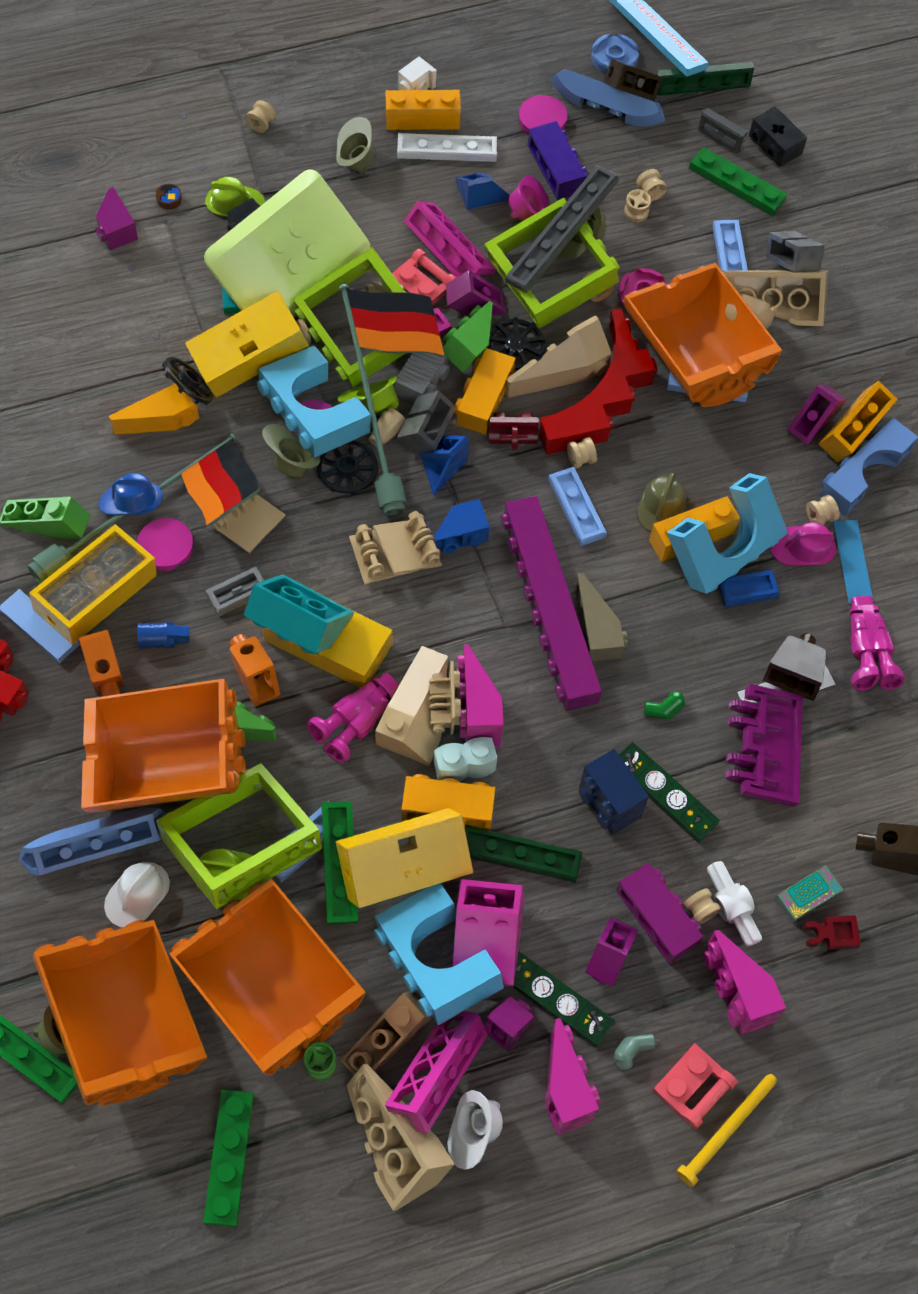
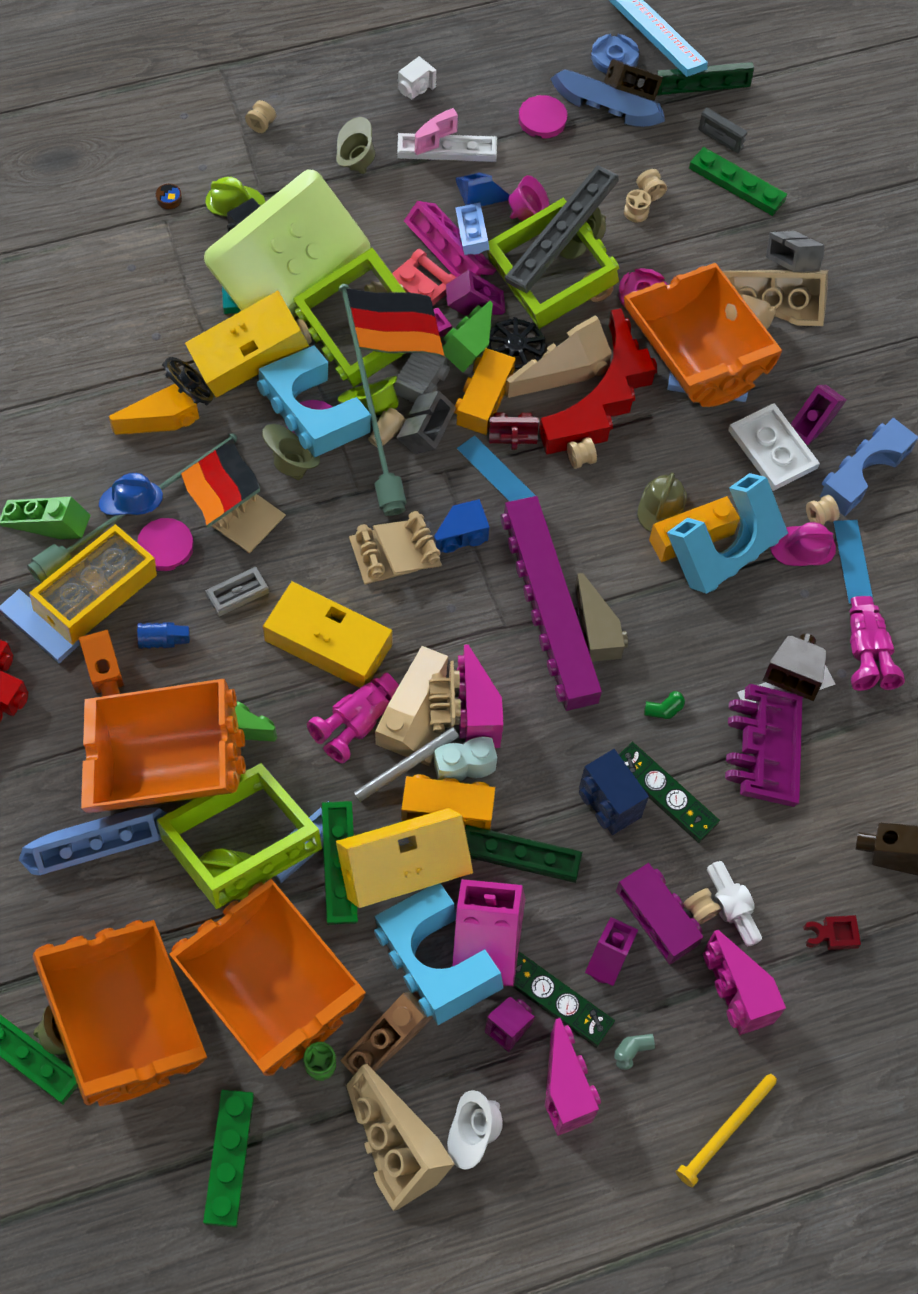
magenta slope [95,187,138,251] -> none
white piece [104,862,170,928] -> none
orange torso [229,634,281,707] -> none
teal slope [244,574,354,654] -> none
black wheel [317,441,378,495] -> none
light orange brick [385,90,461,130] -> none
dark pink fence [385,1011,488,1134] -> none
blue slope [419,436,469,496] -> none
dark purple brick [528,121,588,201] -> none
light blue tile [548,467,607,546] -> none
coral plate [652,1043,738,1130] -> none
light blue tile [712,220,748,271] -> none
blue tile [718,570,780,607] -> none
black brick [749,106,807,167] -> none
tile [775,865,843,923] -> none
light orange brick [818,381,898,463] -> none
none -> light grey bar [354,727,460,802]
none -> bright pink slope [415,108,458,155]
none -> light blue plate [456,203,490,255]
none -> dark azure sticker [457,435,536,502]
none -> white plate [728,403,820,491]

